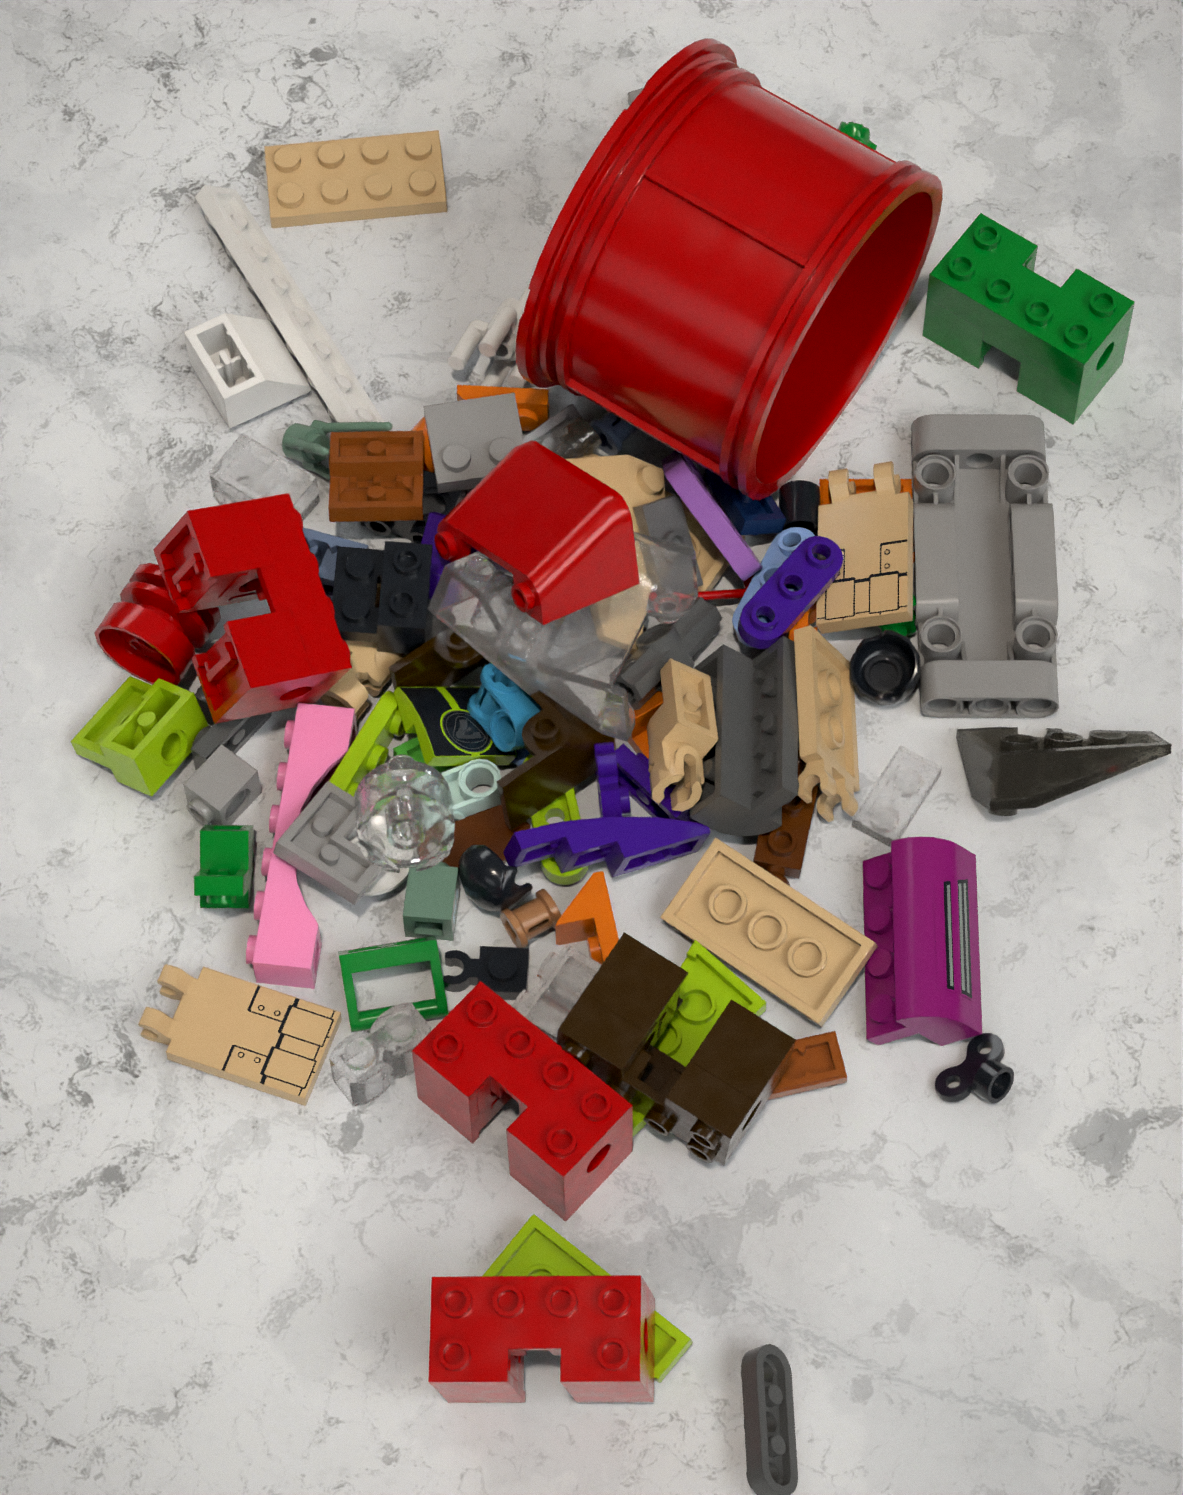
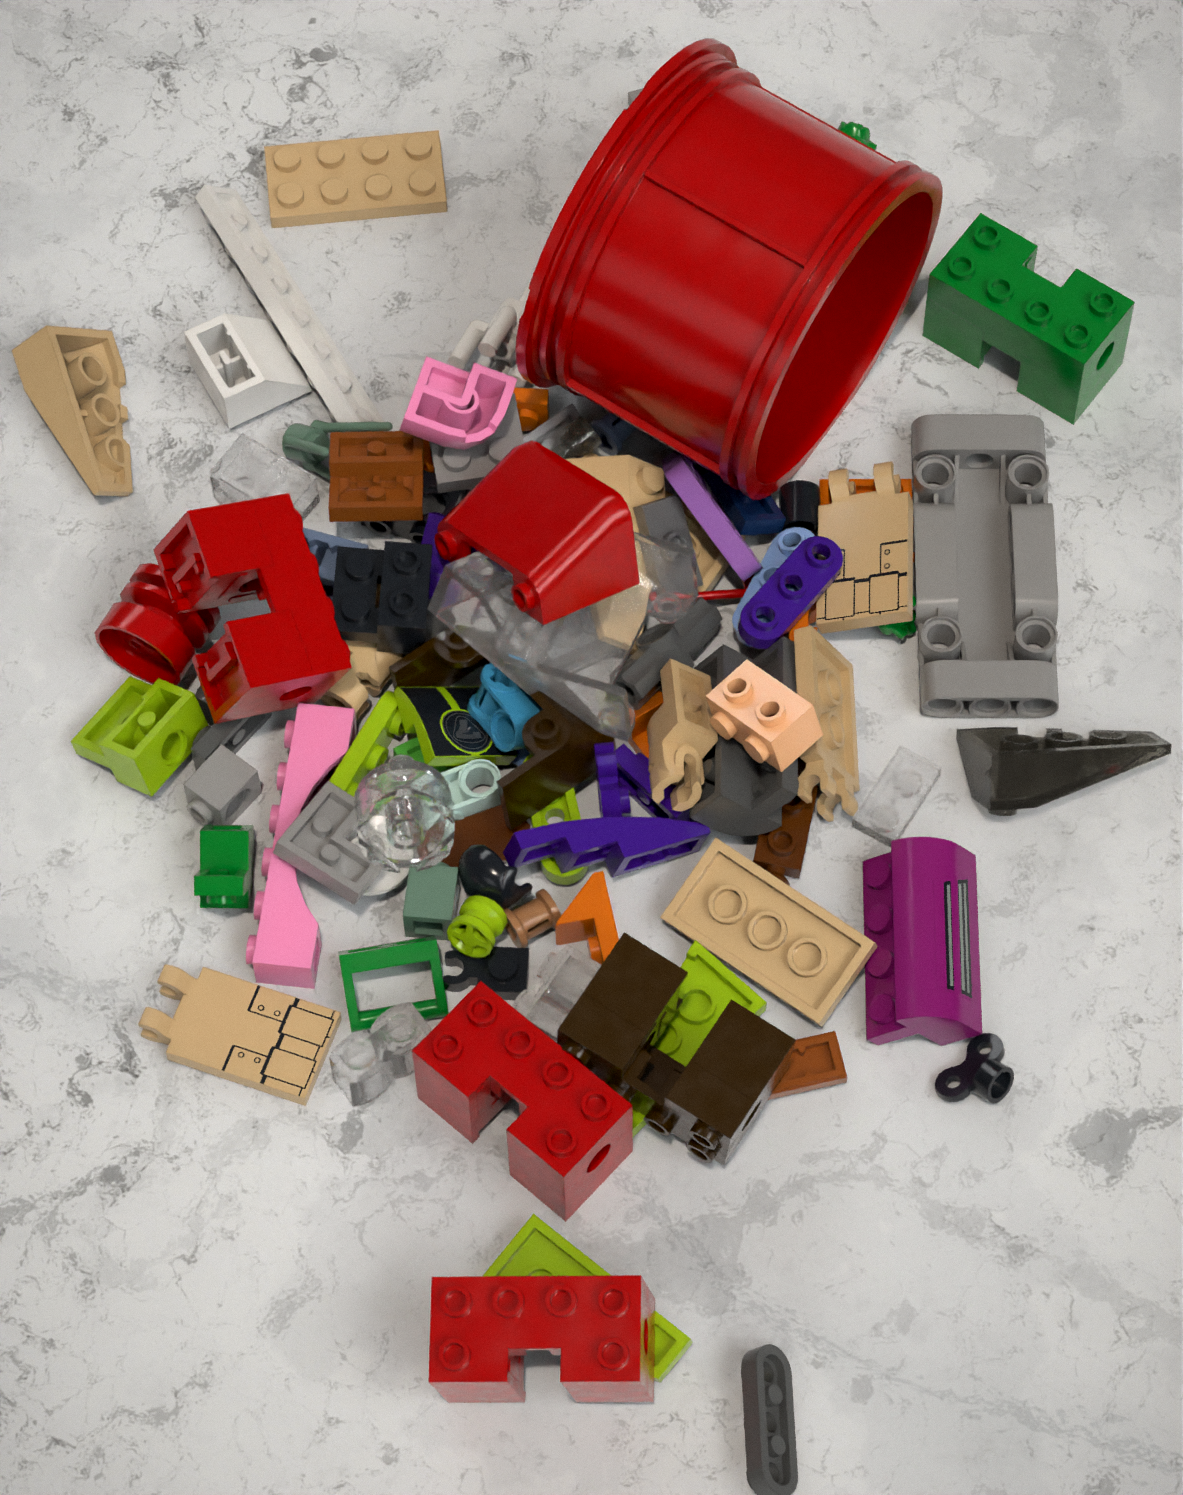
black hair [849,630,921,706] -> none
none -> tan wedge [12,325,133,496]
none -> bright pink brick [399,356,517,450]
none -> lime wheel [447,895,508,958]
none -> light nougat brick [705,659,823,772]

